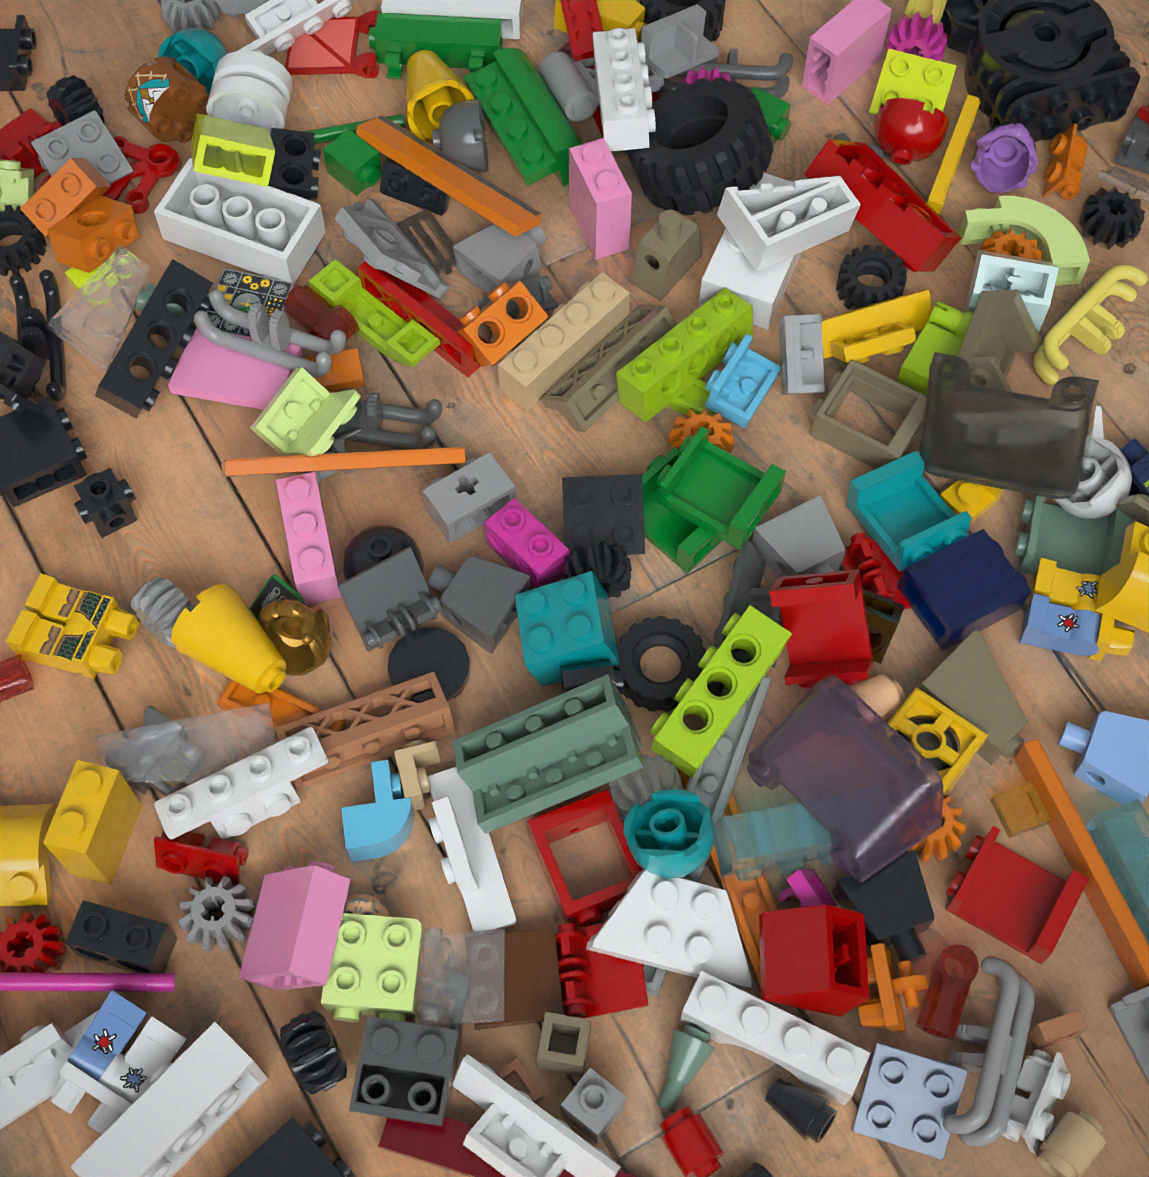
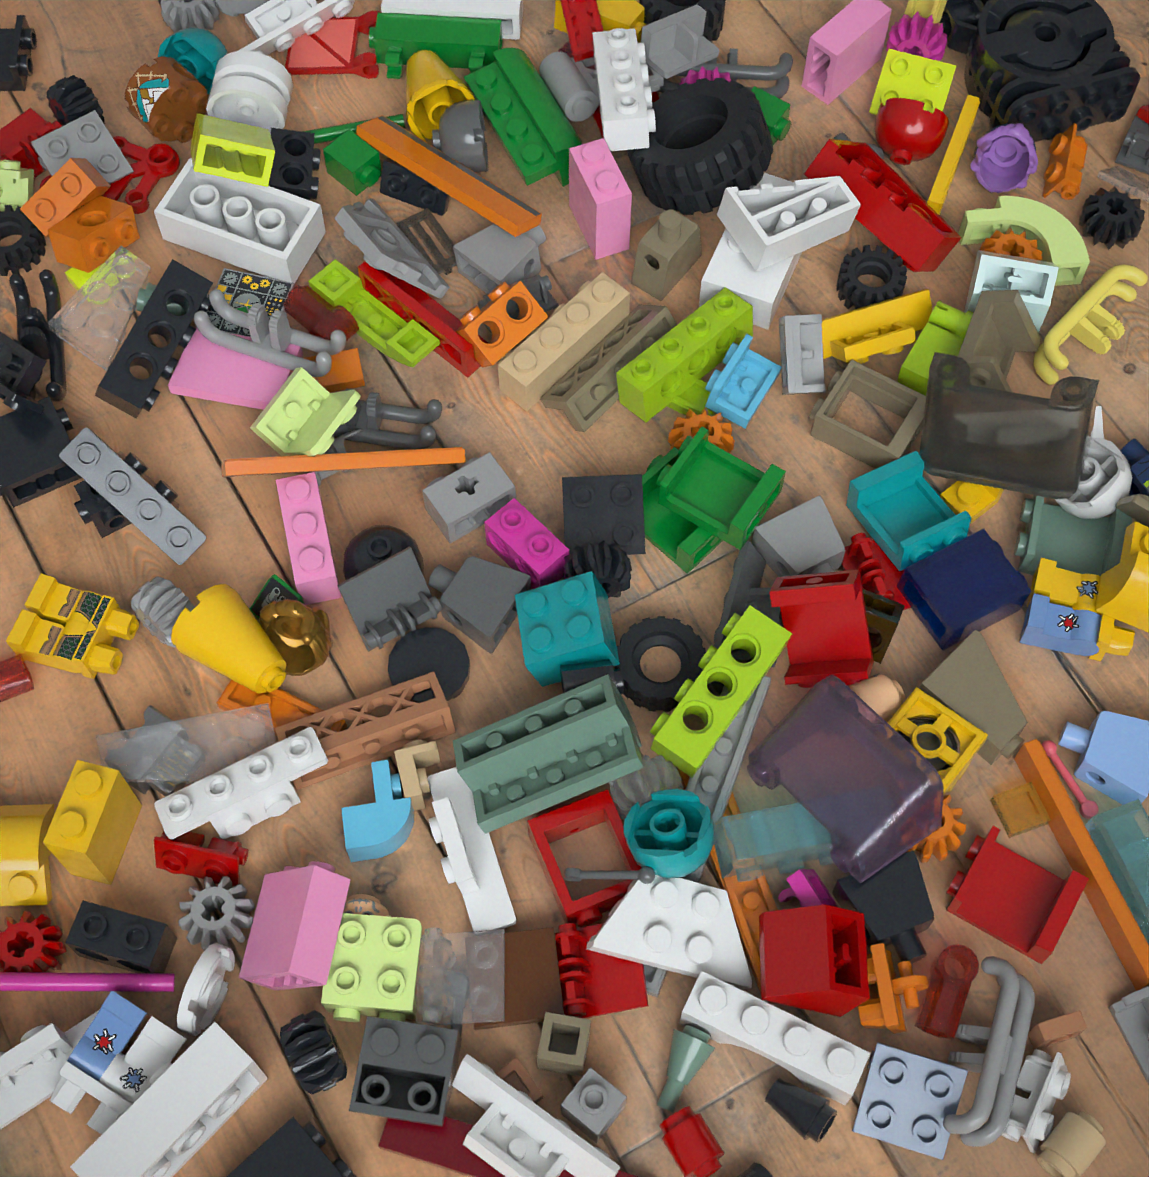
none -> bracket [59,427,206,565]
none -> white tile [177,943,235,1036]
none -> dark grey hinge [564,866,656,884]
none -> coral hinge [1041,740,1098,819]

